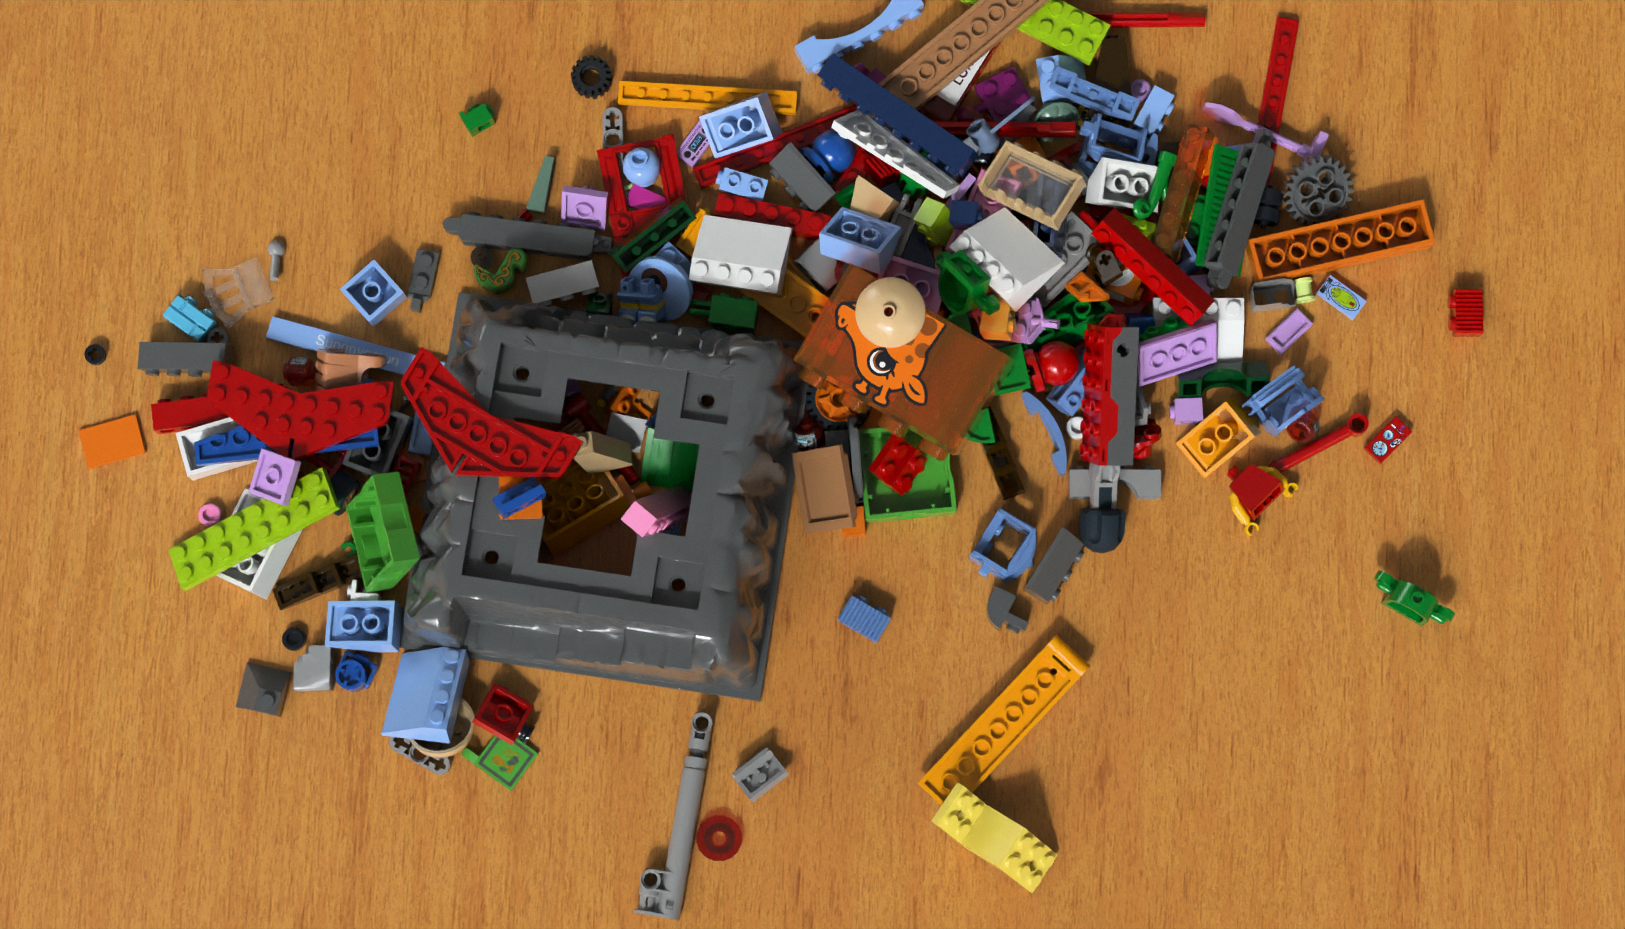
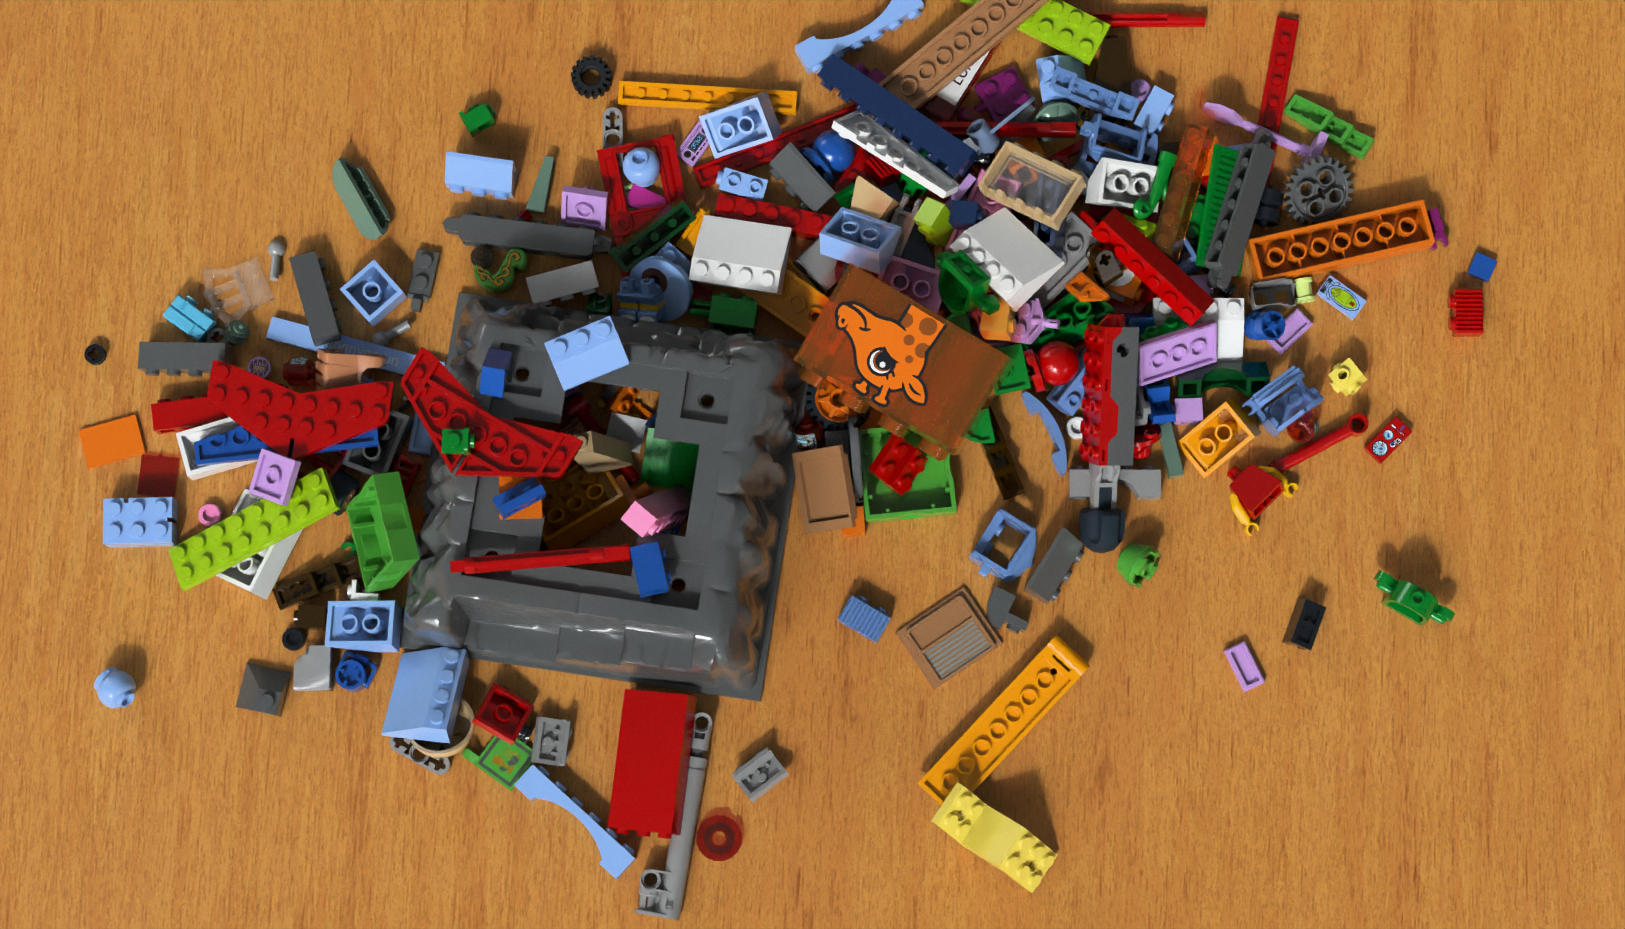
tan dish [855,277,926,348] -> none
none -> light blue piece [94,667,136,708]
none -> light blue piece [103,497,178,548]
none -> clear red piece [137,454,180,497]
none -> sand green wheel [225,320,250,345]
none -> lavender tile [248,357,272,379]
none -> dark grey brick [289,251,343,347]
none -> dark brown brick [293,604,328,631]
none -> sand green brick [332,158,390,240]
none -> light grey bar [372,320,412,347]
none -> green bracket [441,427,476,455]
none -> light blue slope [445,151,518,200]
none -> red piece [450,544,630,574]
none -> blue slope [480,348,513,398]
none -> light blue arch [514,764,636,880]
none -> light grey bracket [531,717,572,766]
none -> light blue slope [544,316,629,391]
none -> red brick [608,689,697,839]
none -> blue brick [630,541,672,598]
none -> medium nougat piece [896,587,1002,689]
none -> bright green cone [1116,542,1161,588]
none -> blue brick [1143,378,1175,424]
none -> sand green piece [1158,422,1184,479]
none -> black bush [1217,280,1238,298]
none -> lavender tile [1223,641,1265,692]
none -> blue wheel [1244,311,1285,340]
none -> black hinge [1282,599,1326,650]
none -> bright green slope [1283,94,1375,160]
none -> light yellow brick [1328,358,1368,396]
none -> magenta plate [1427,208,1449,251]
none -> blue tile [1466,252,1497,283]

